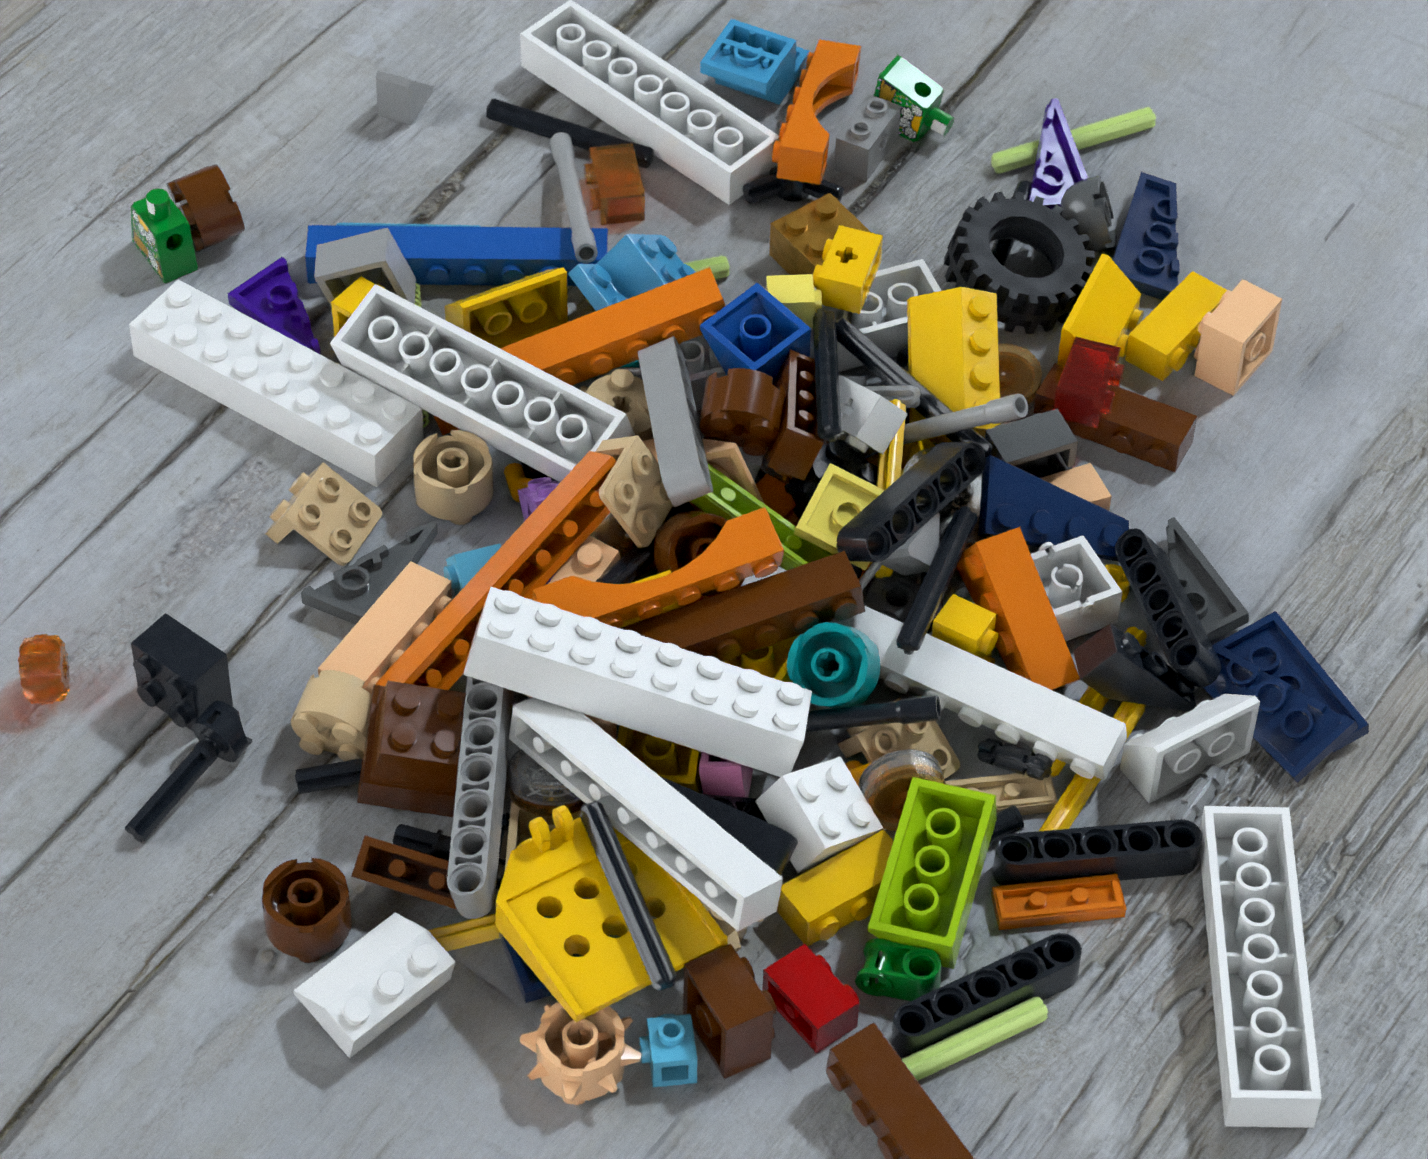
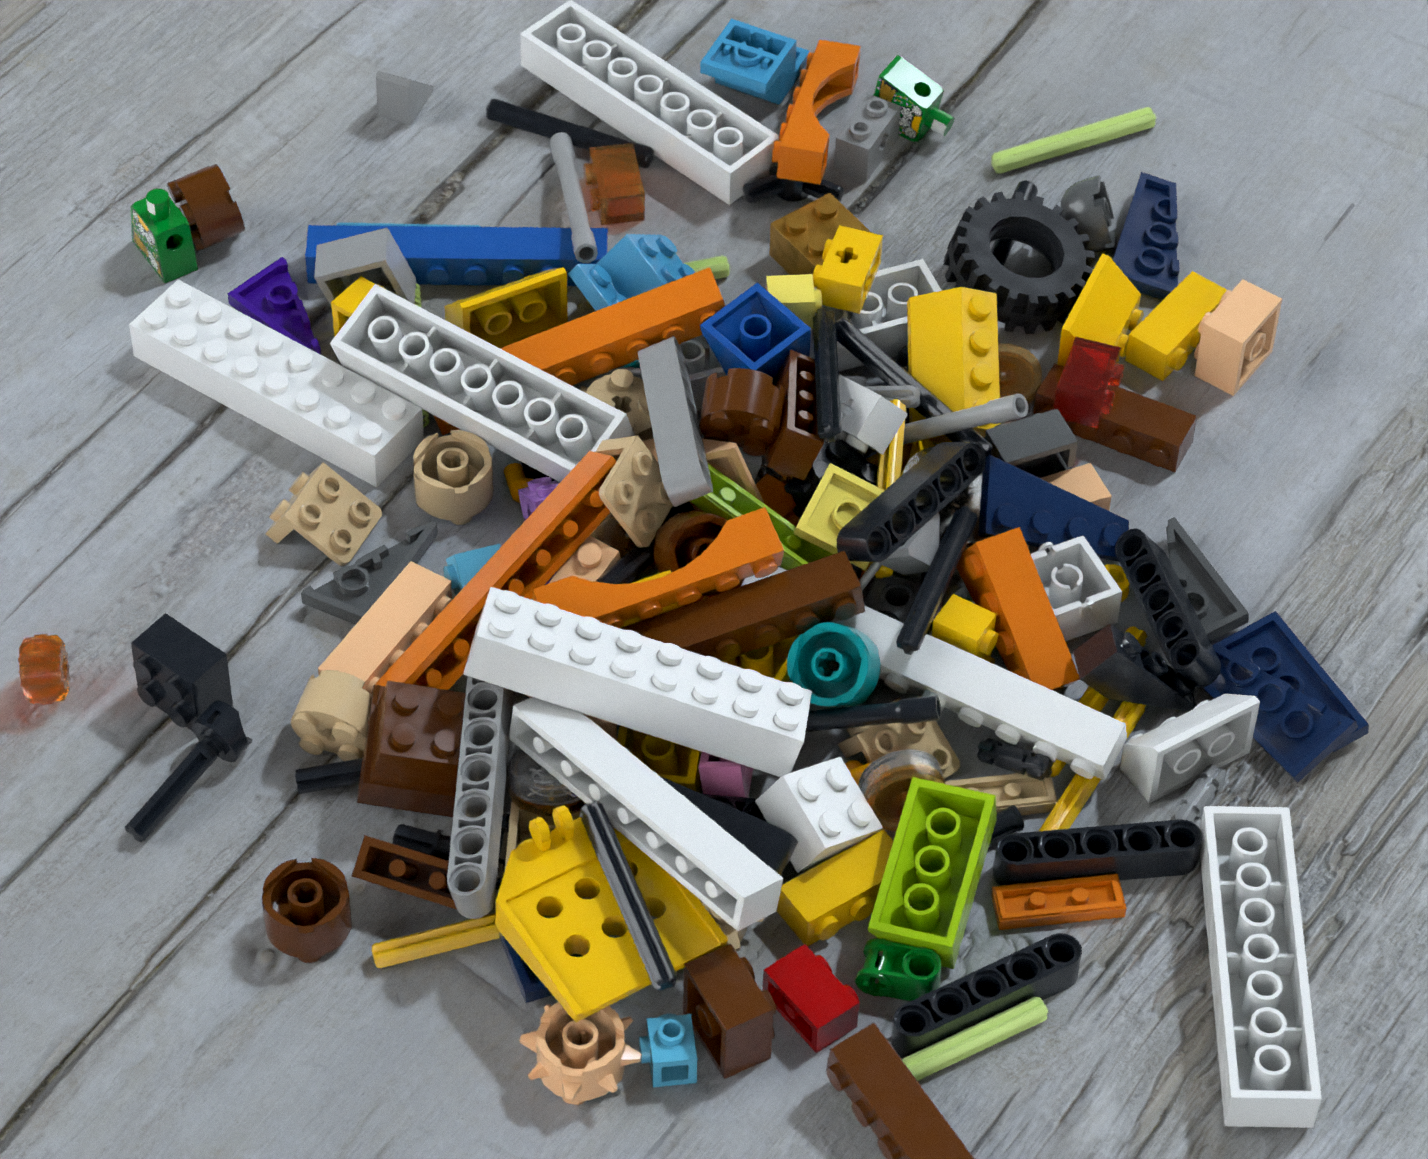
white slope [293,913,456,1059] -> none
wing [1029,98,1088,209] -> none

